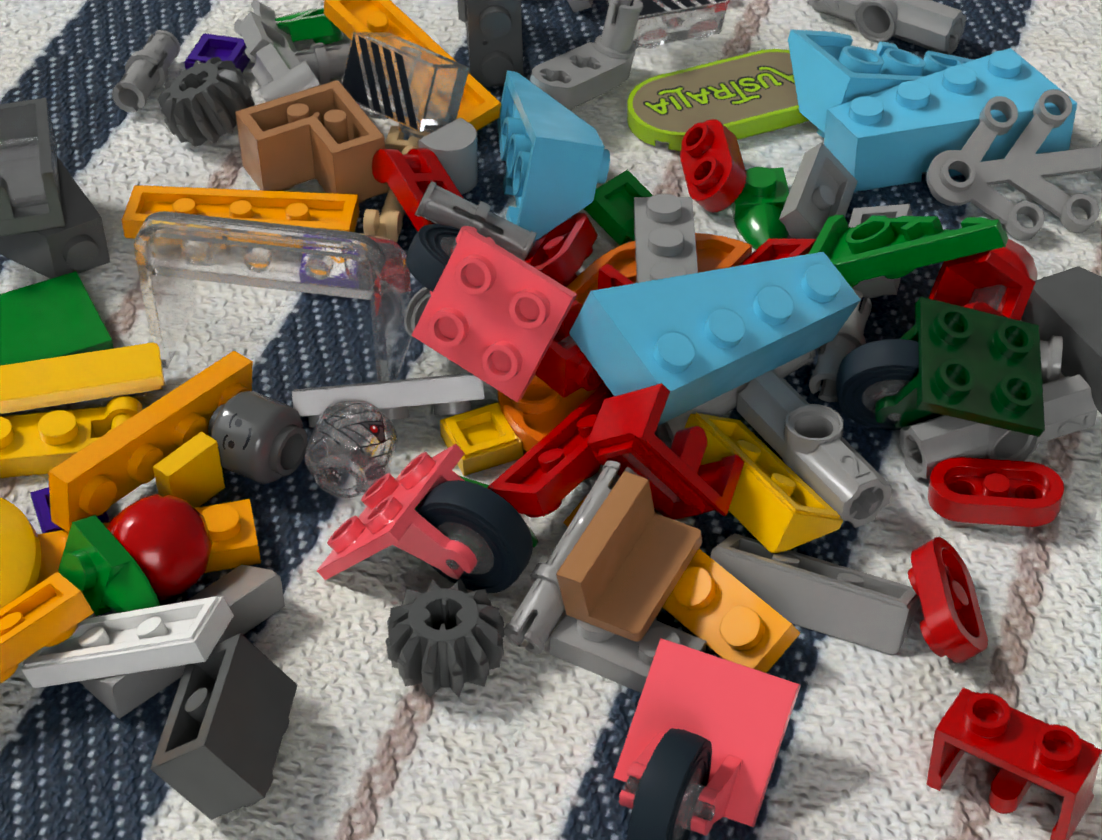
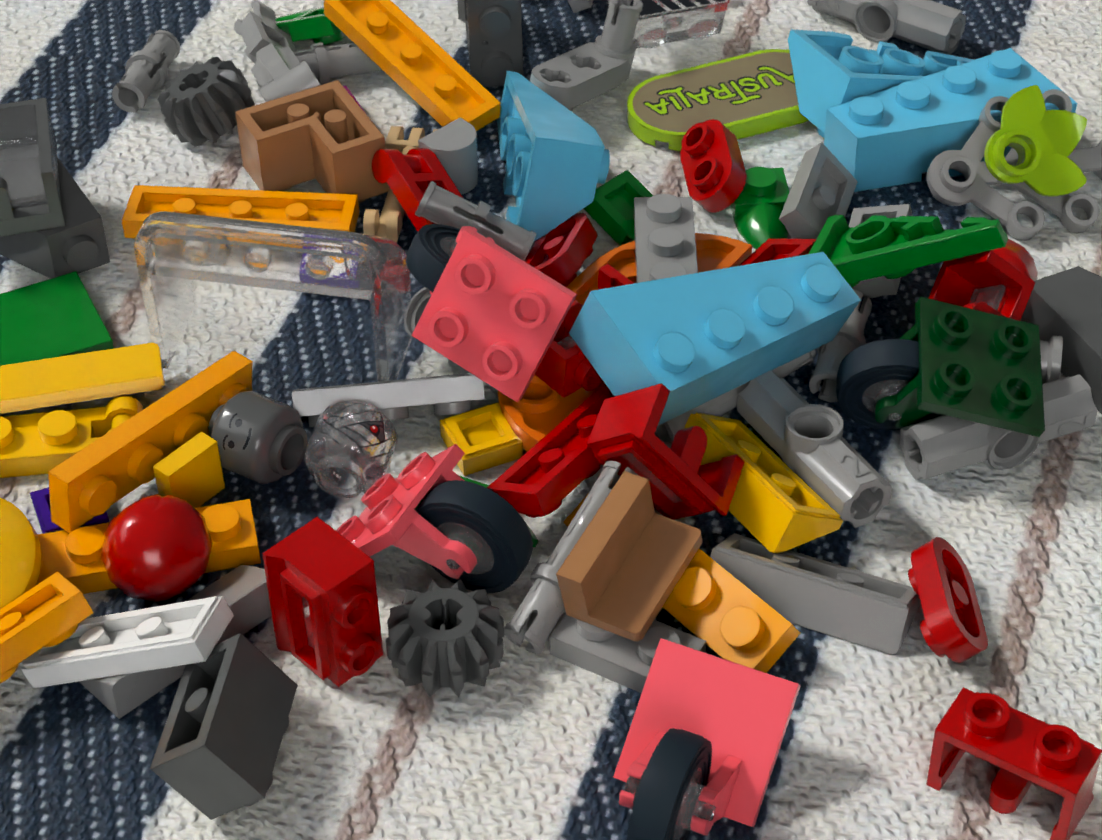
green plate [58,515,160,616] -> none
dark purple tile [184,33,250,73] -> none
clear brick [341,32,469,138] -> none
red plate [928,457,1064,527] -> none
none -> red window [262,516,383,687]
none -> lime plate [984,85,1087,197]

